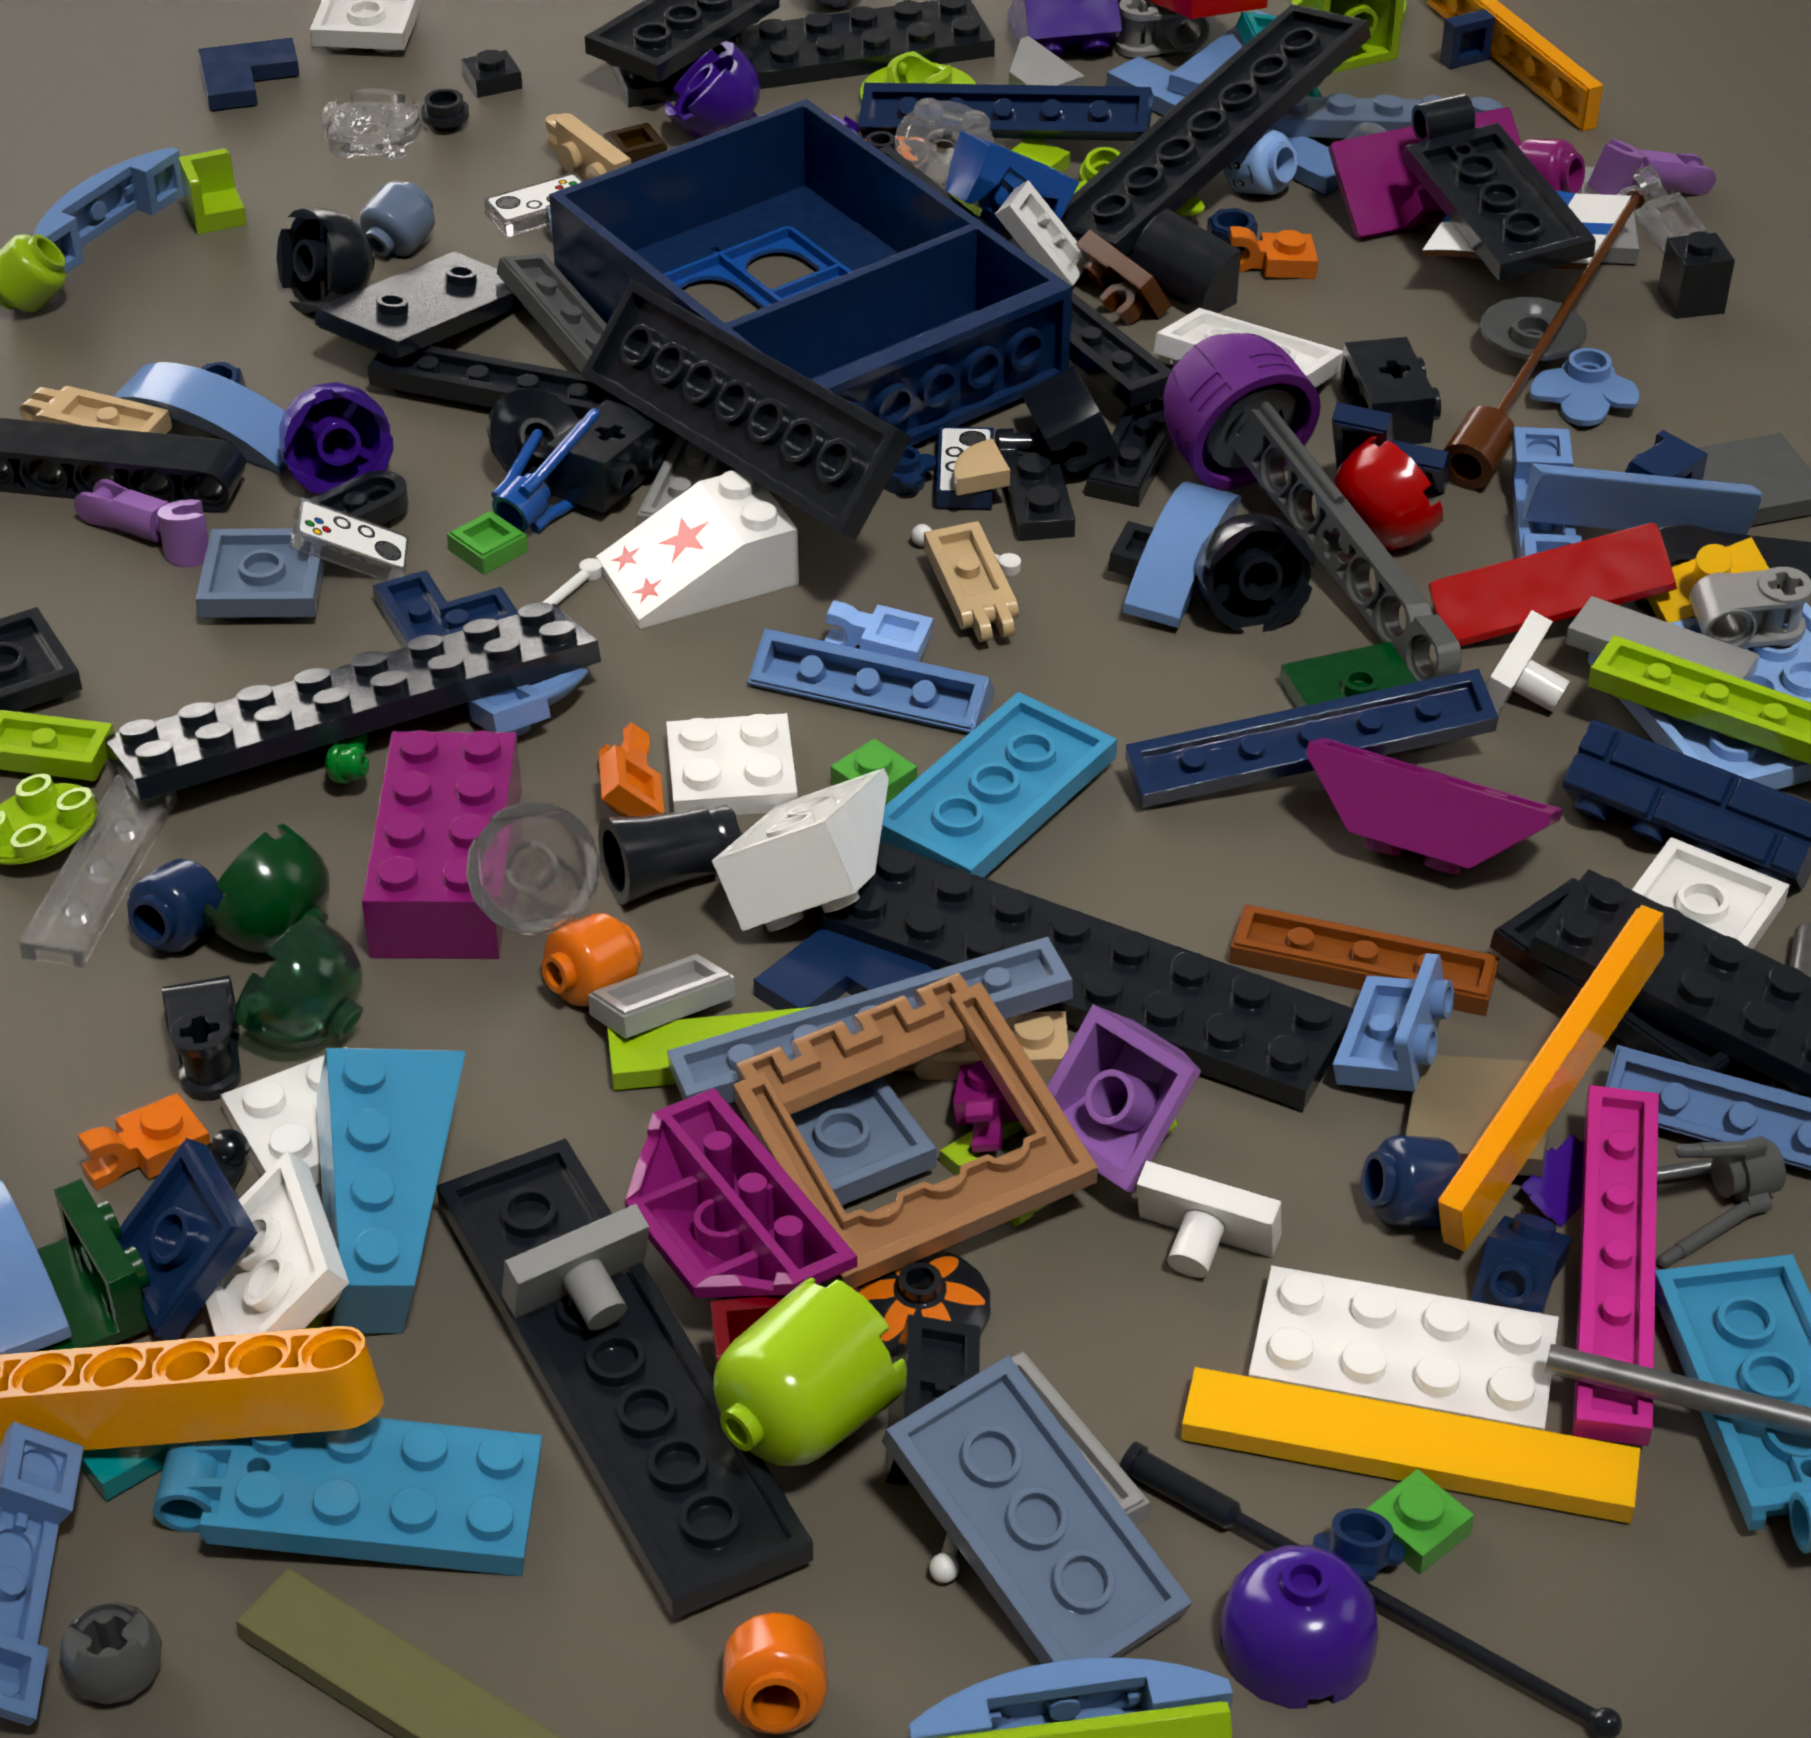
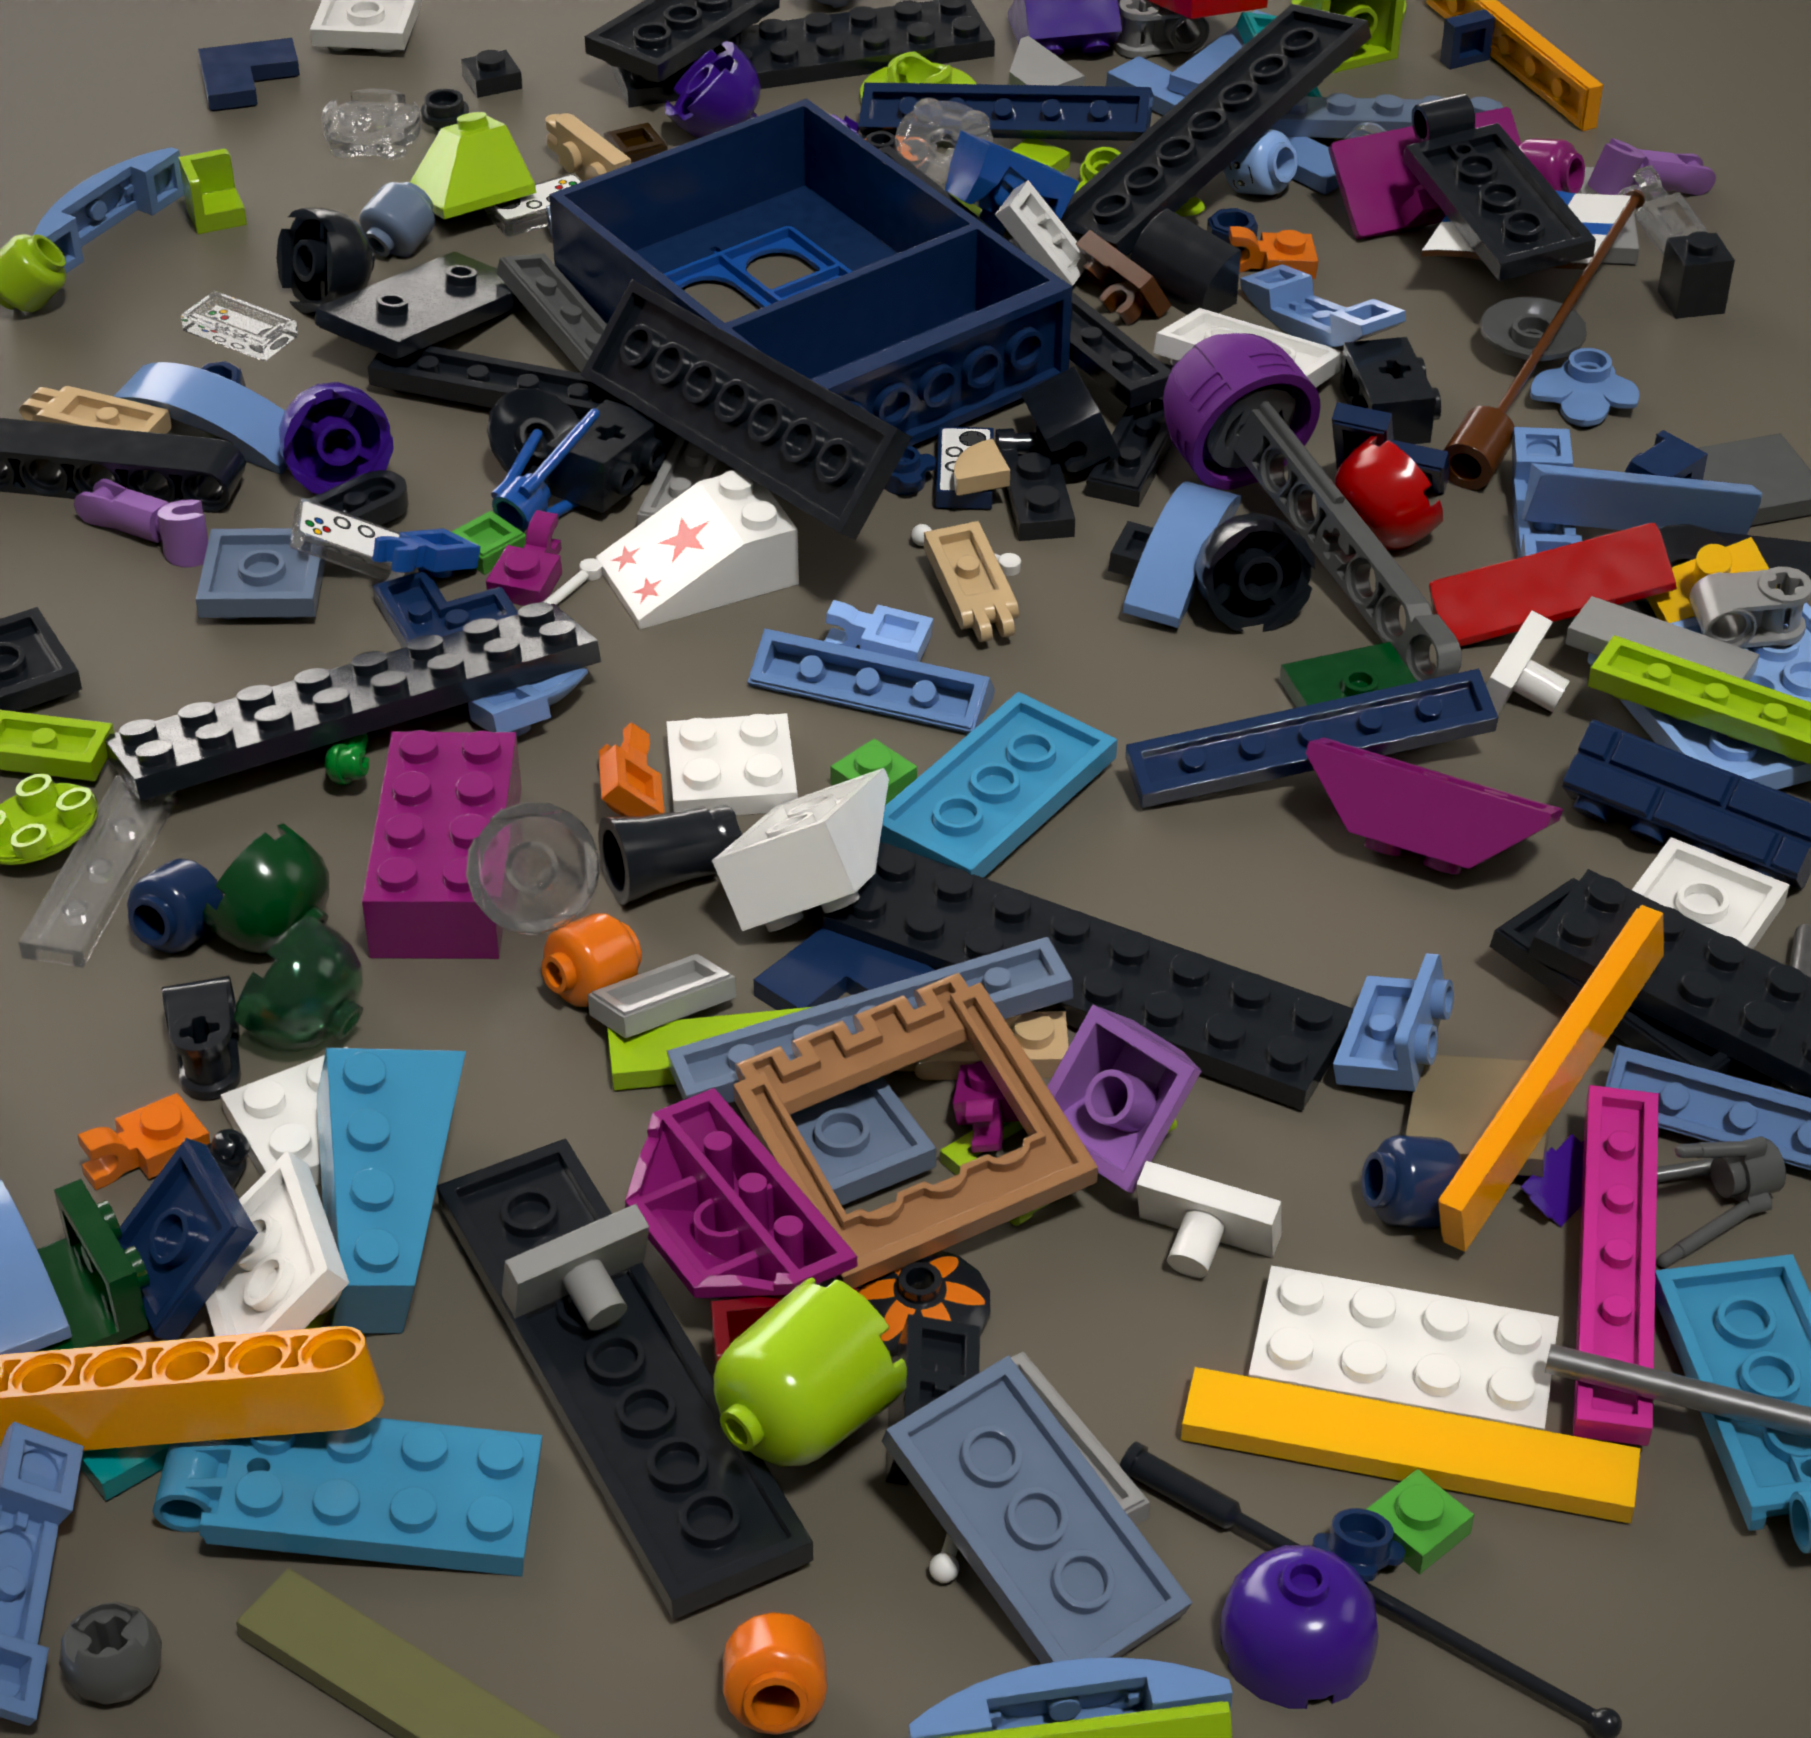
dark orange tile [1229,904,1500,1016] -> none
dark blue bracket [1471,1213,1573,1314] -> none
none -> clear tile [181,290,298,361]
none -> blue plate [372,528,481,578]
none -> lime slope [410,112,537,219]
none -> magenta plate [485,510,562,606]
none -> medium blue slope [1240,264,1406,347]

